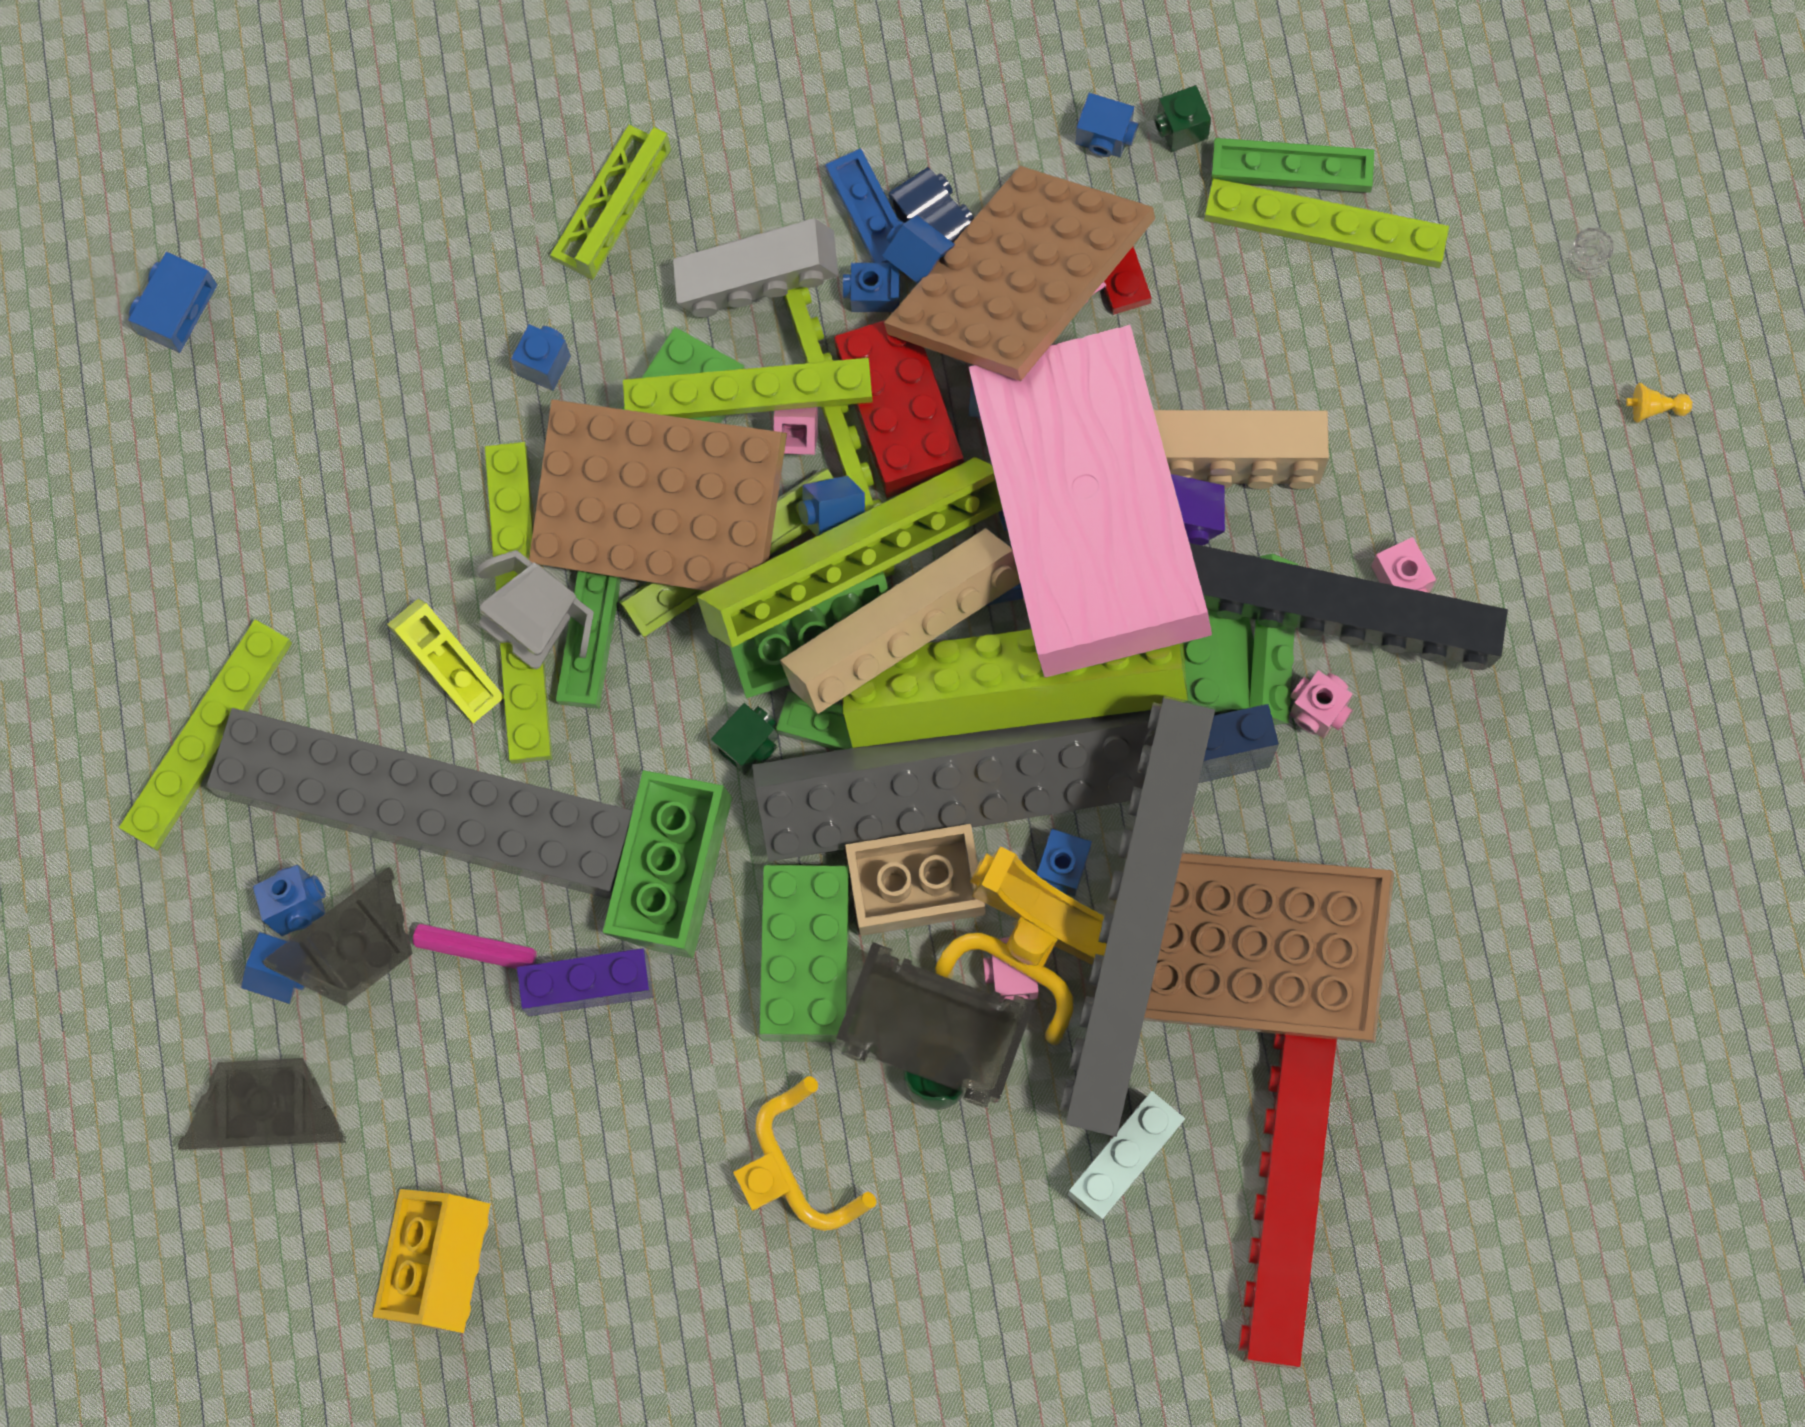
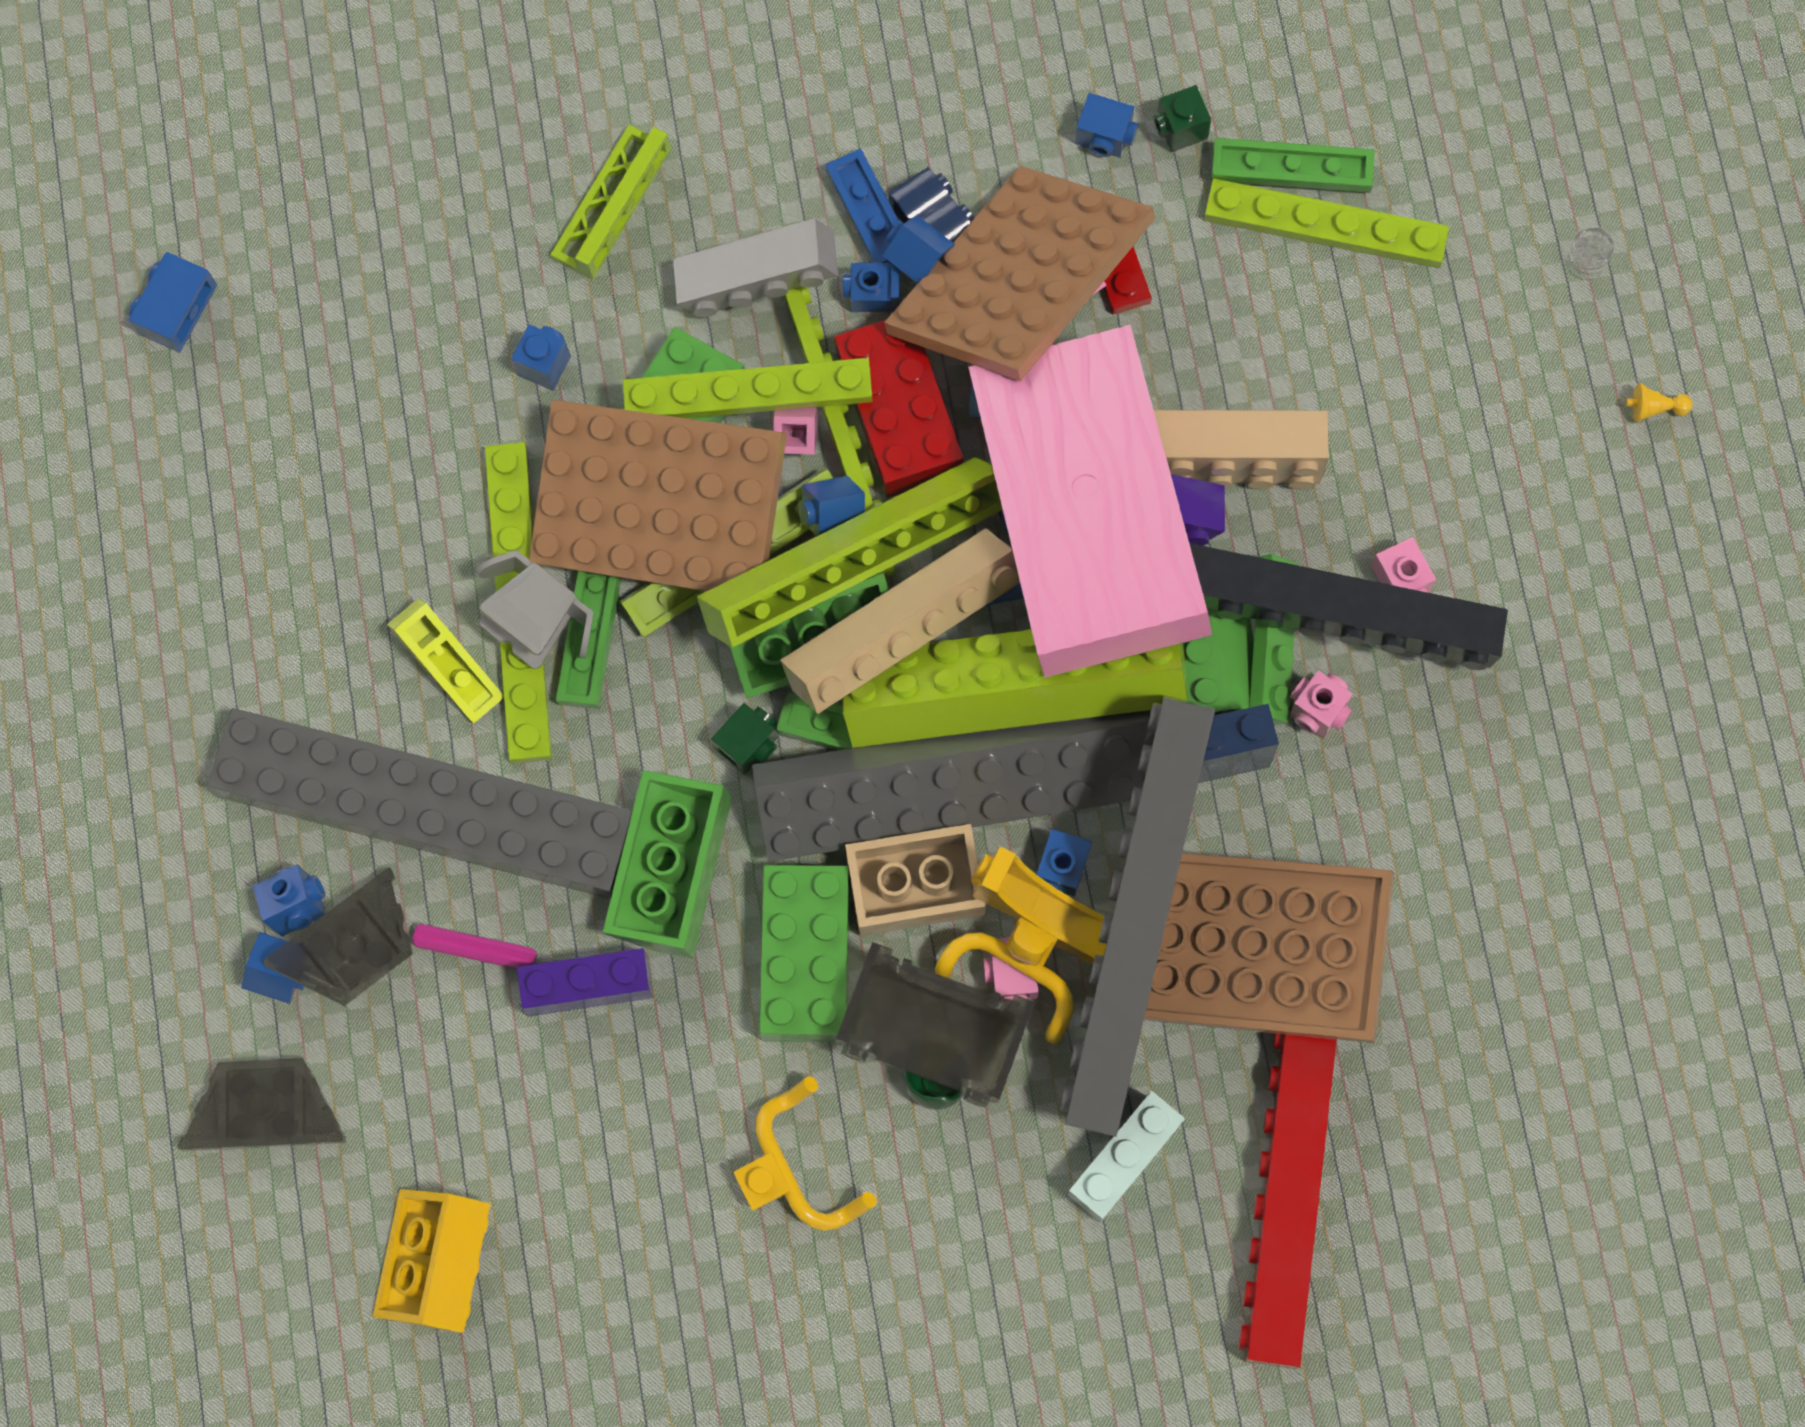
lime plate [118,619,292,851] -> none

